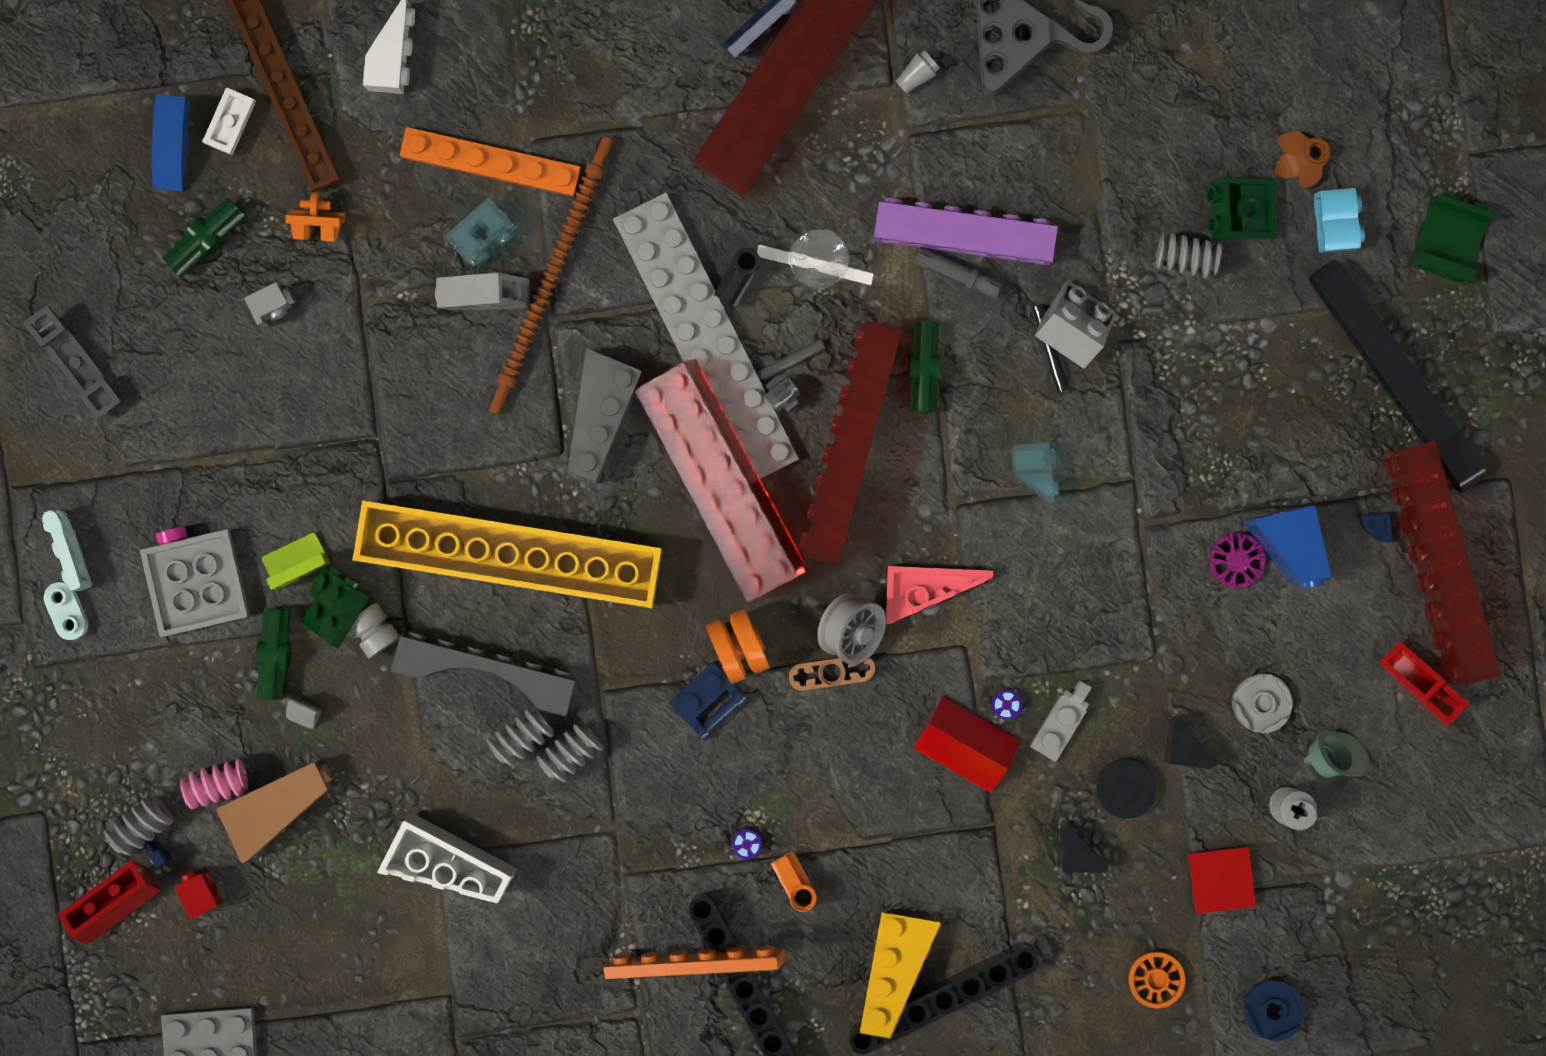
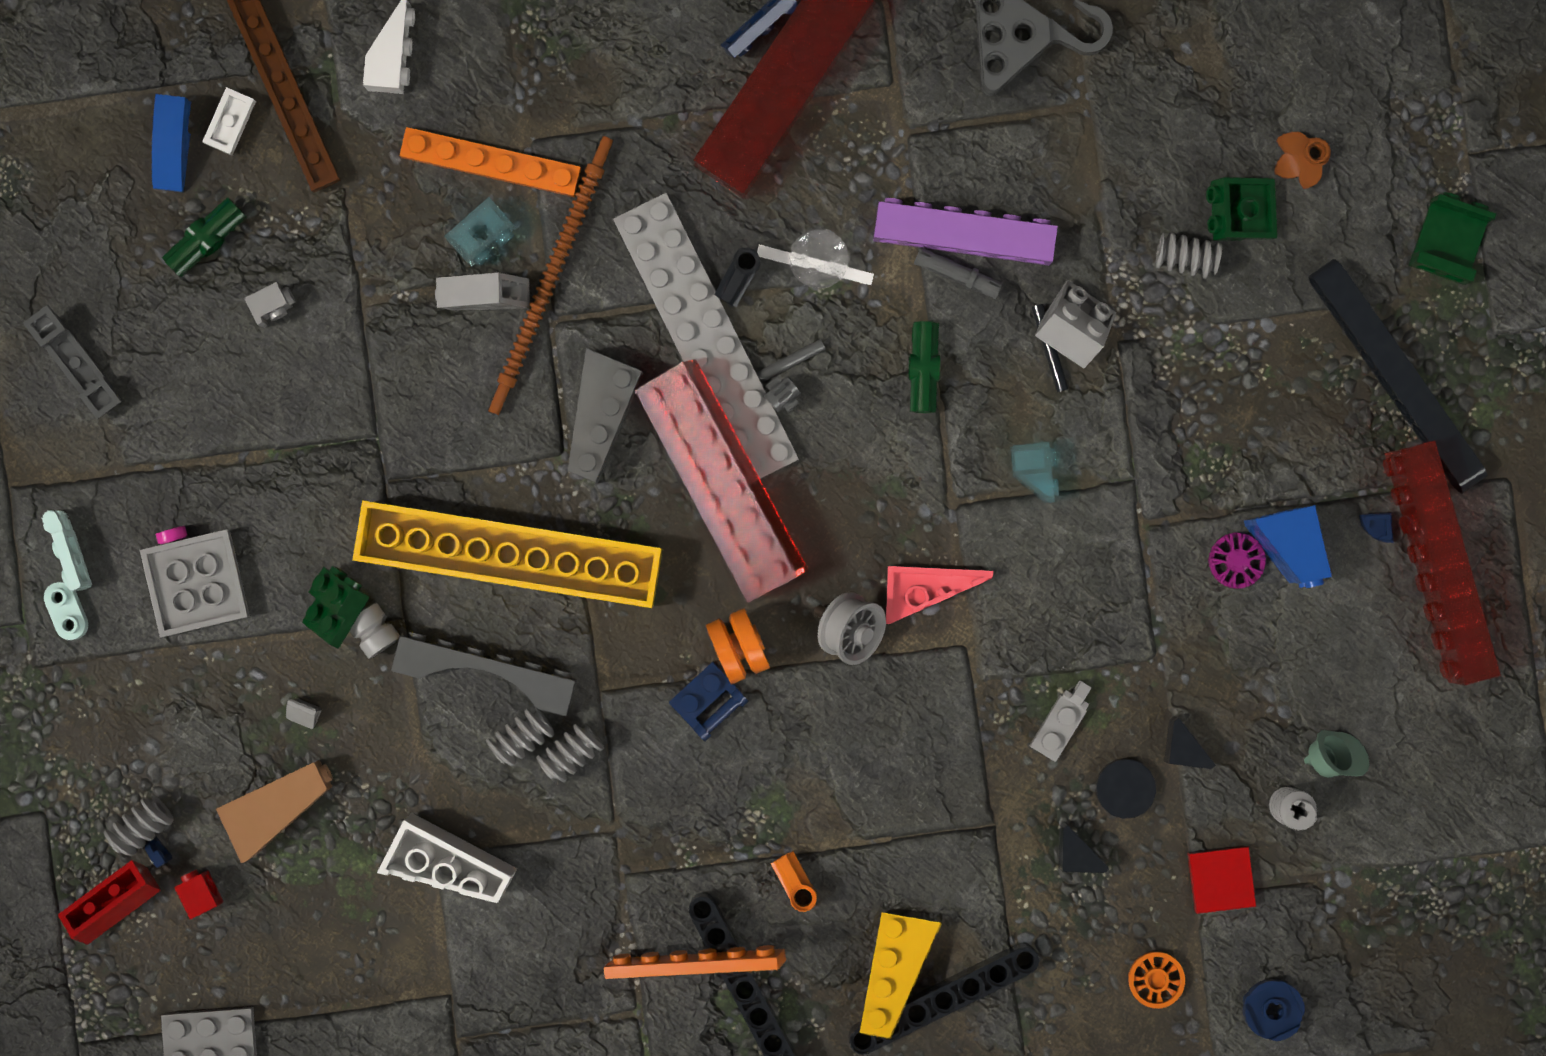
bright pink piece [180,758,248,809] -> none
dark green piece [256,608,292,700] -> none
lime panel [262,533,331,590] -> none
orange hips [286,192,345,242] -> none
dark purple tile [732,828,762,859] -> none
medium nougat beam [789,658,875,691] -> none
clear red brick [798,321,902,566] -> none
light grey cone [895,50,940,94] -> none
red slope [913,696,1020,793] -> none
dark purple tile [991,690,1022,720] -> none
light grey tile [1232,673,1293,733] -> none
medium azure brick [1314,188,1365,253] -> none
red slope [1379,641,1469,729] -> none

